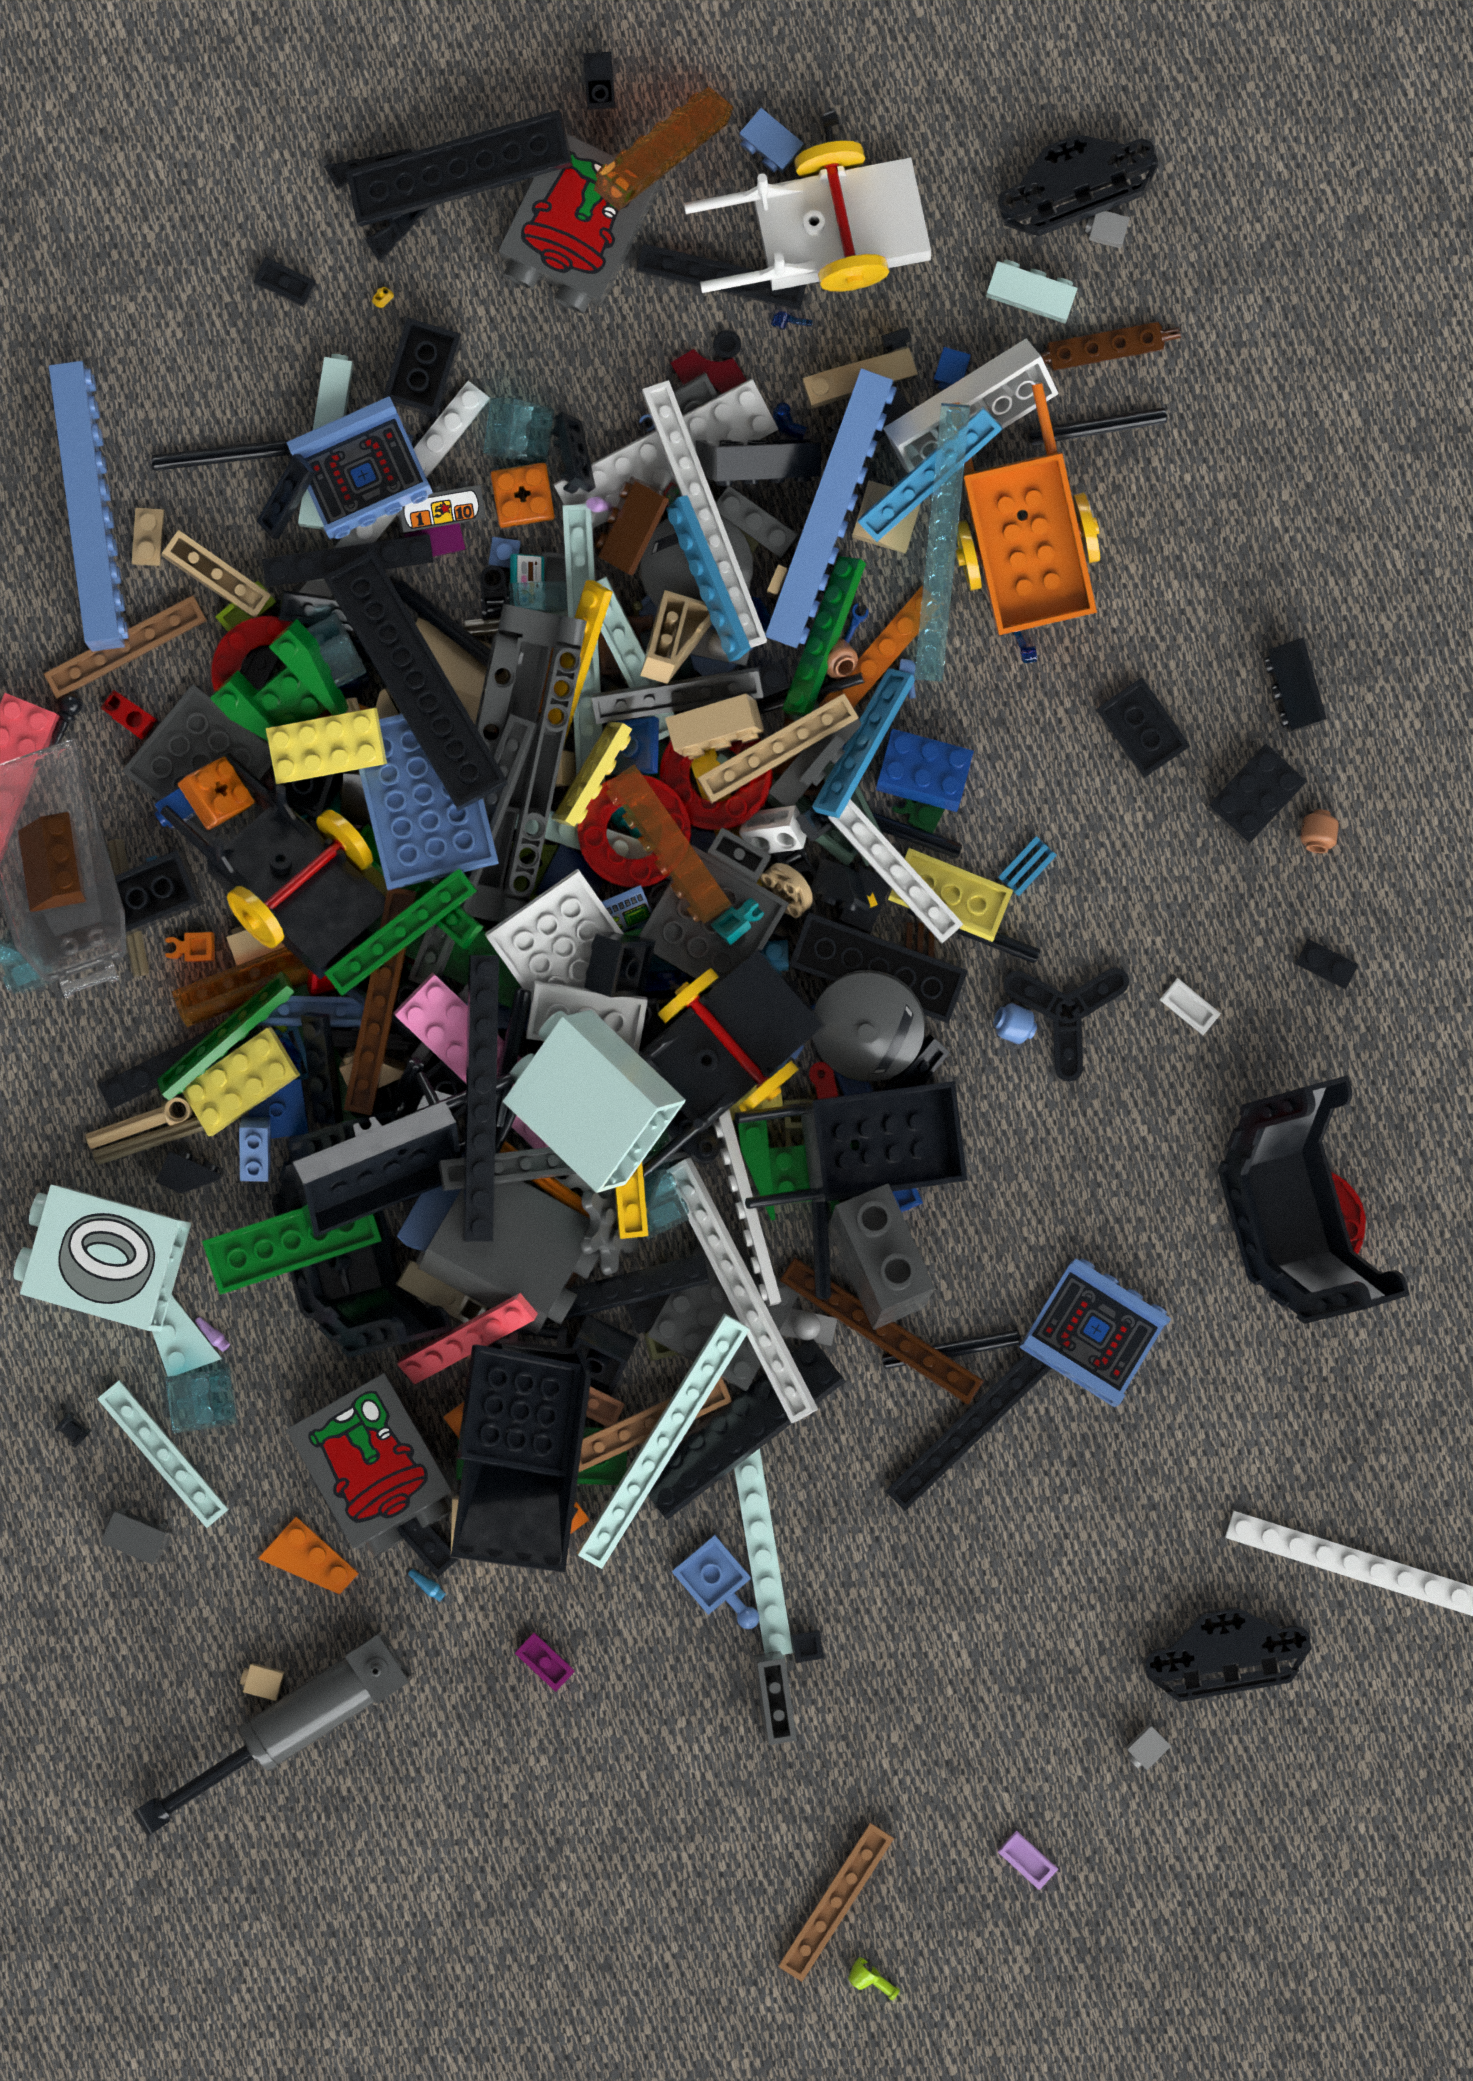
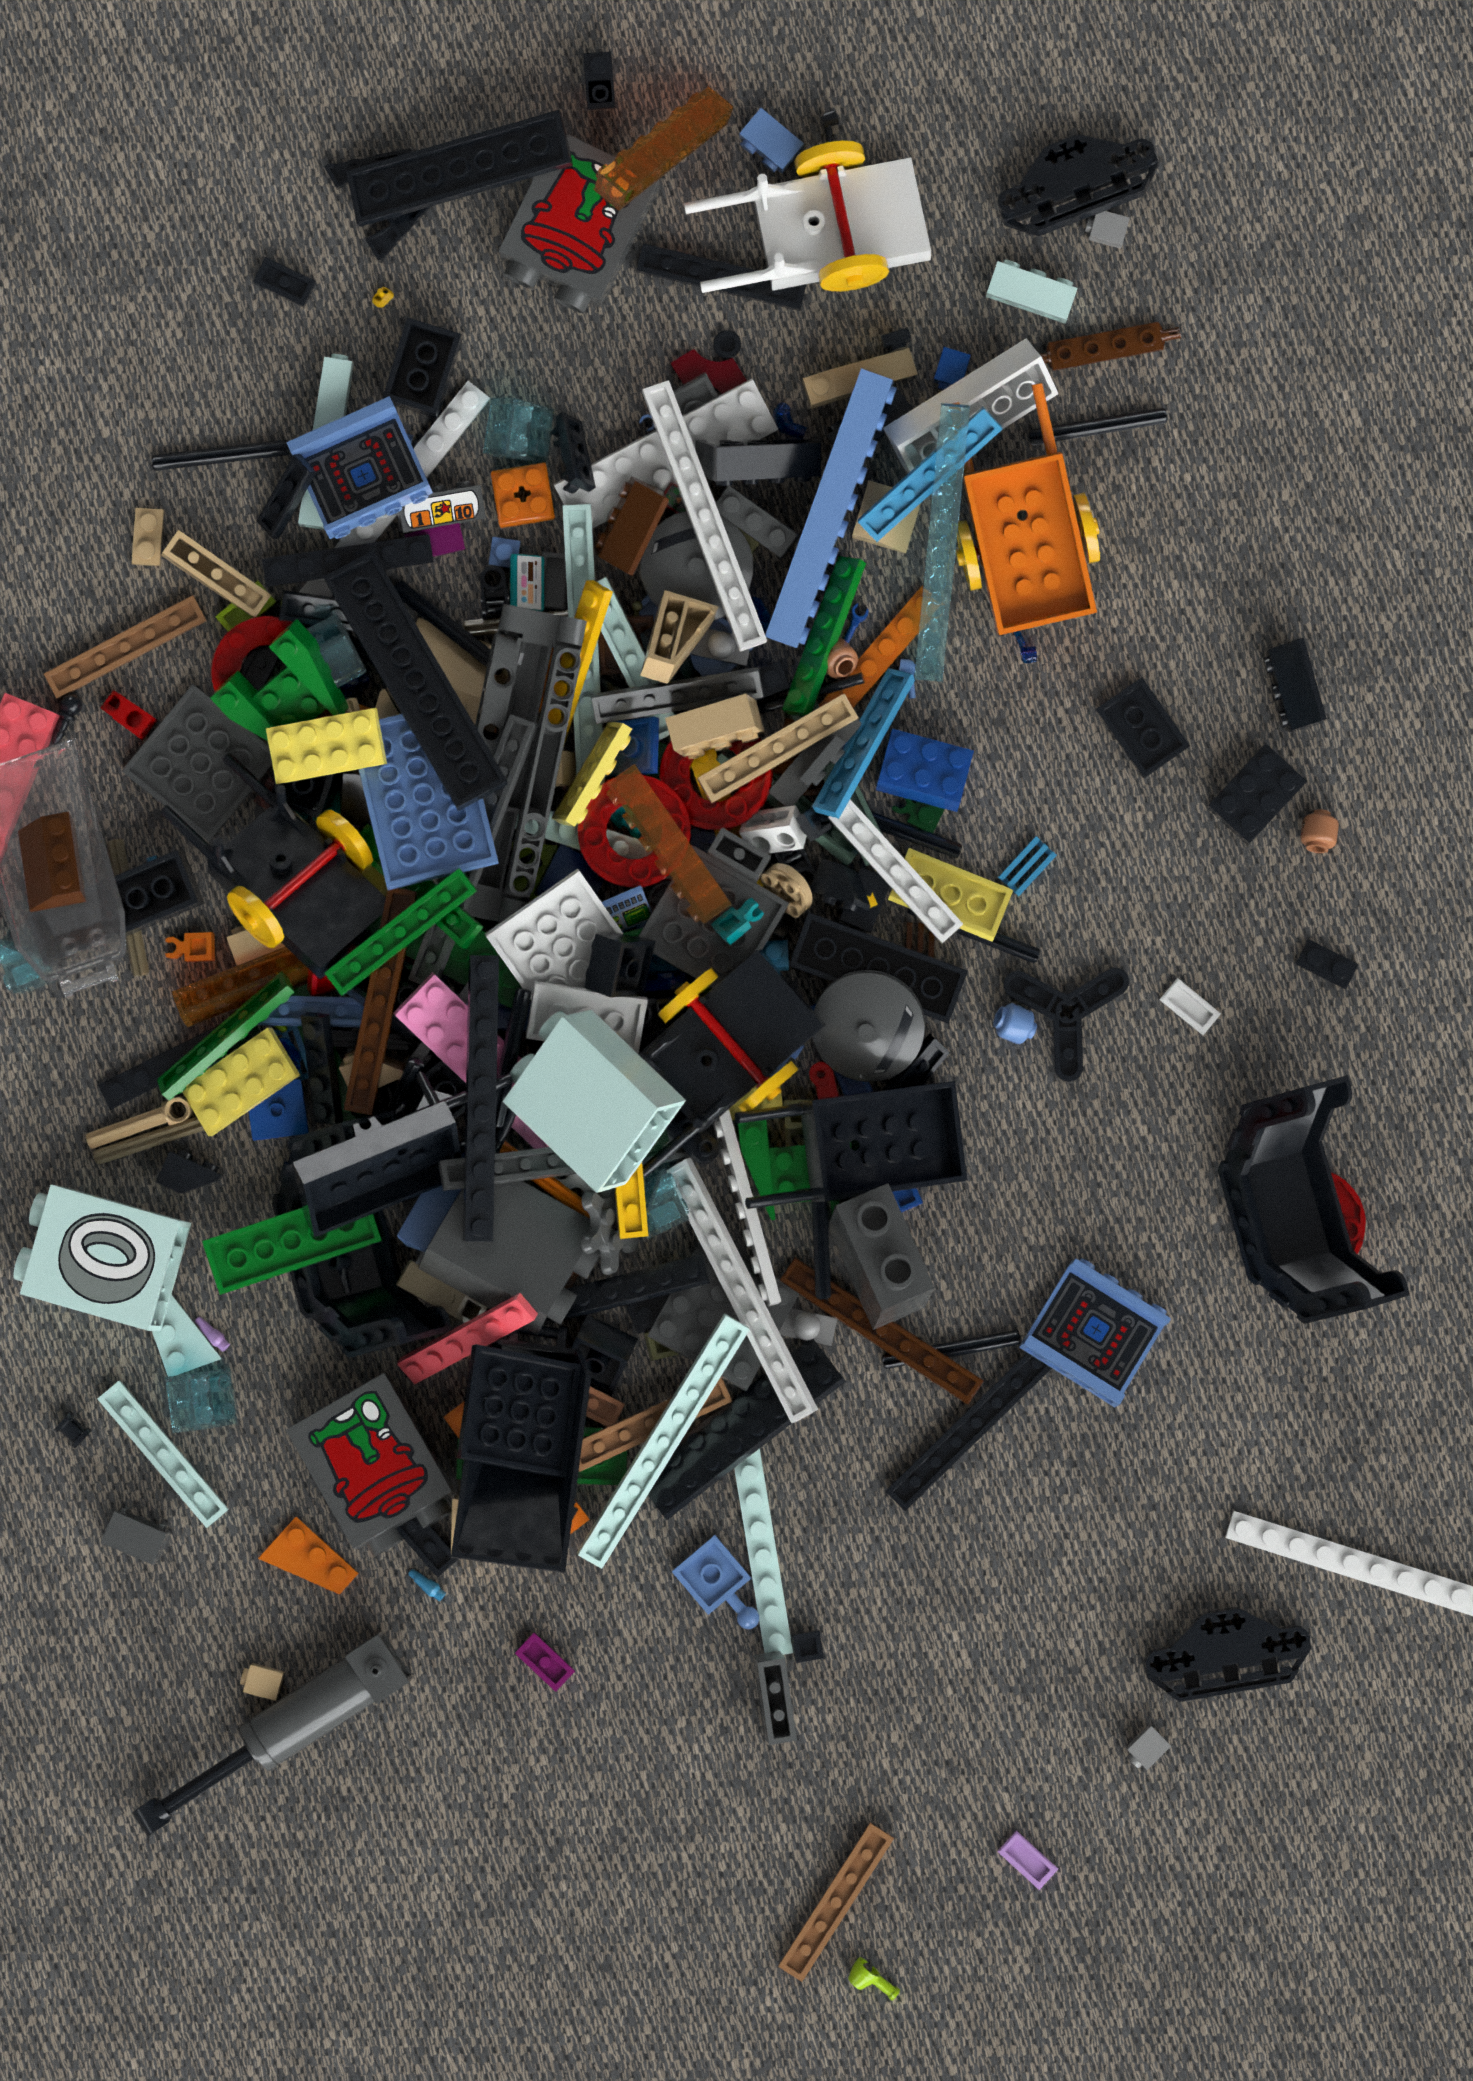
medium blue brick [49,361,129,652] -> none
blue brick [154,788,196,829] -> none
orange brick [178,756,255,830] -> none
medium blue brick [239,1116,271,1182] -> none
clear light blue plate [509,581,568,612] -> none
lavender piece [586,497,612,512] -> none
dark azure plate [666,495,751,662] -> none
tan tile [767,565,788,600] -> none
clear blue hand [771,311,812,330] -> none

